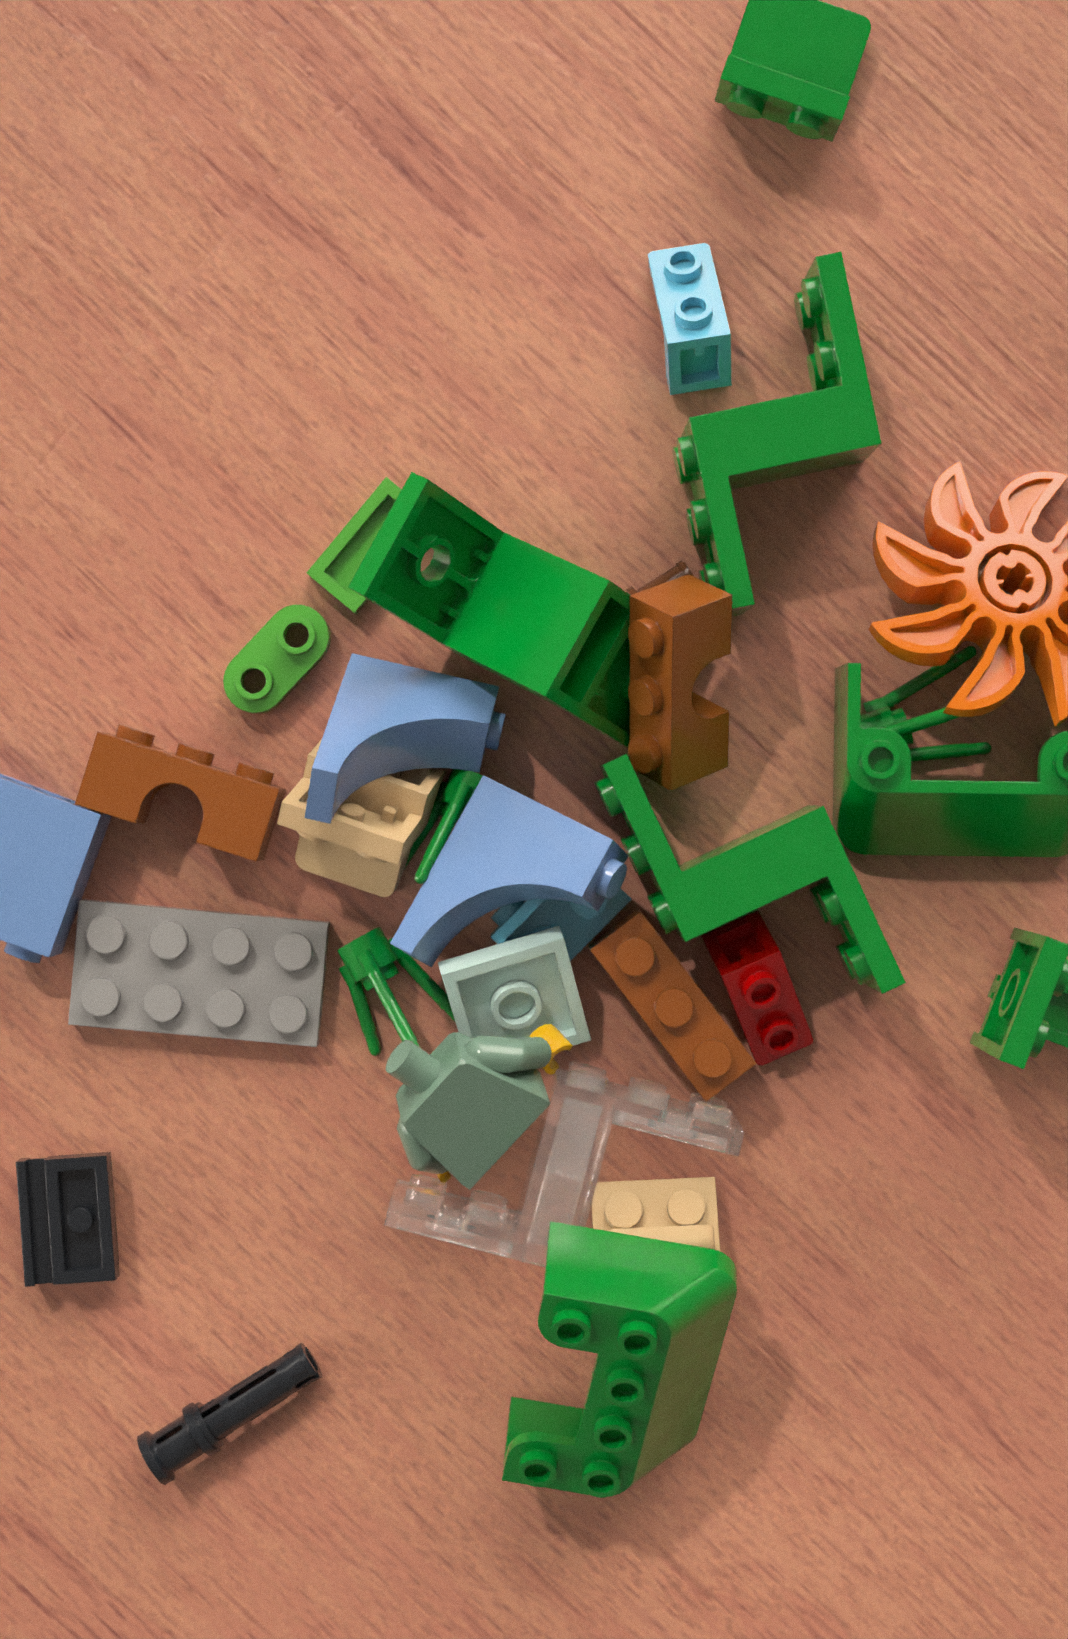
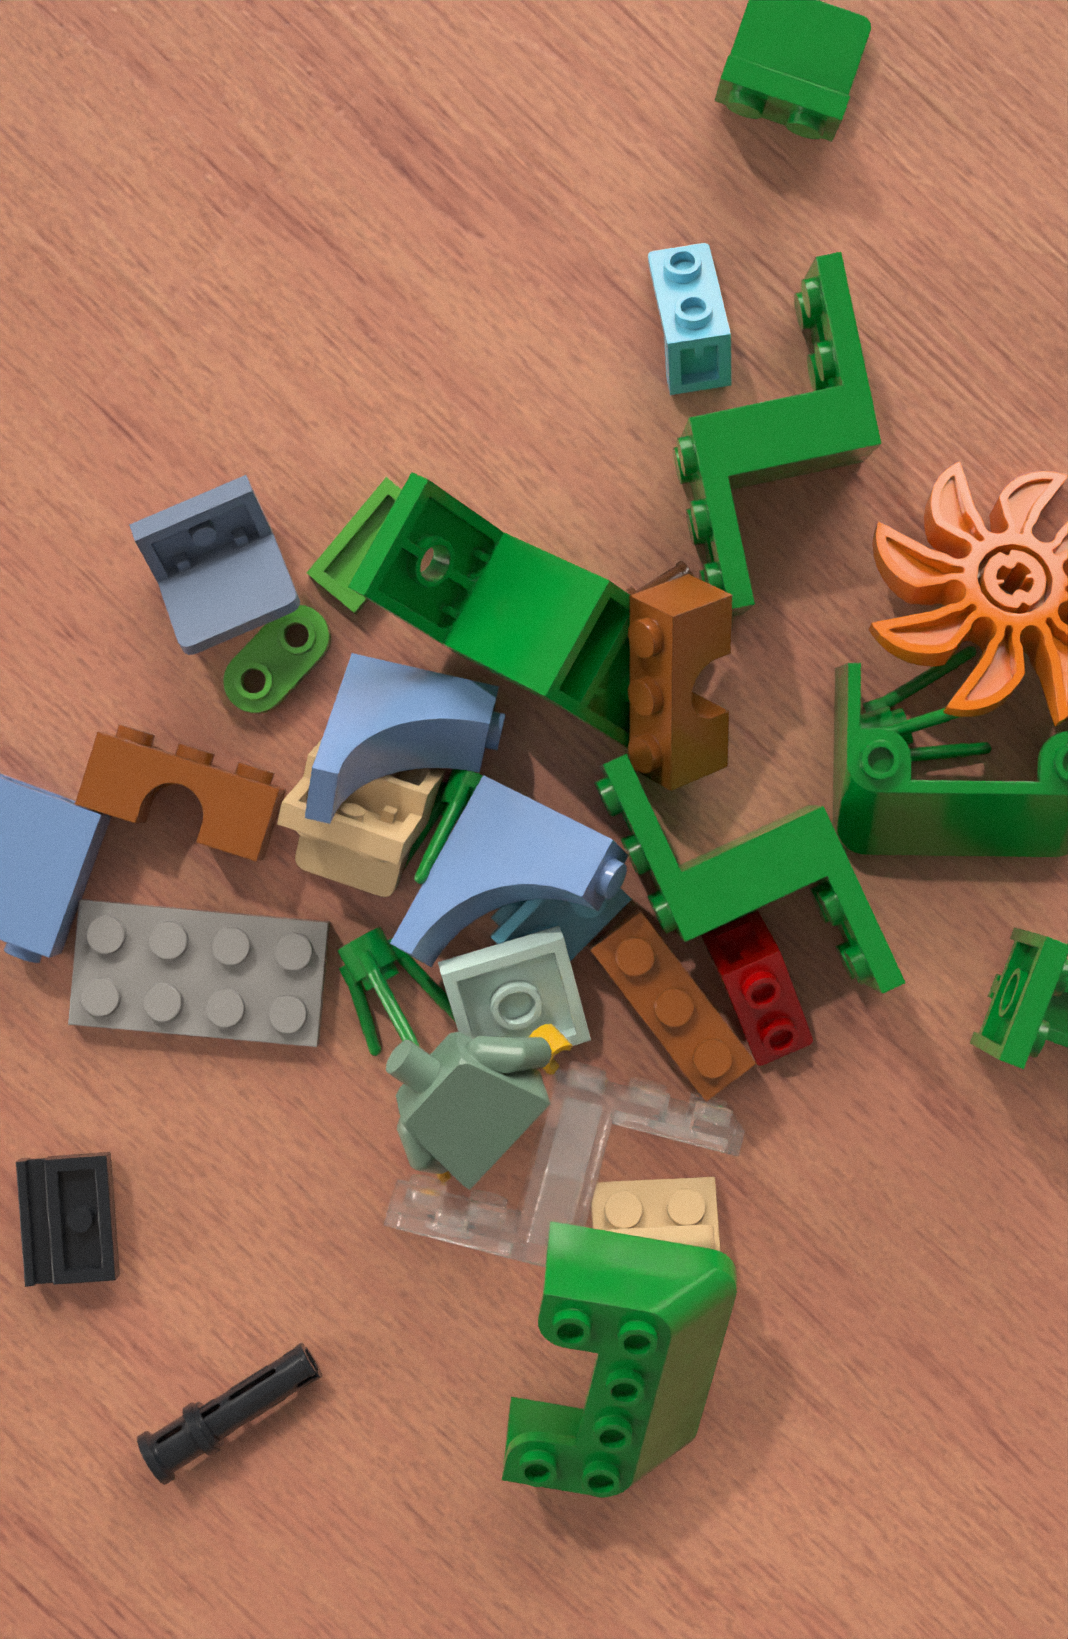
none -> sand blue bracket [129,475,300,655]

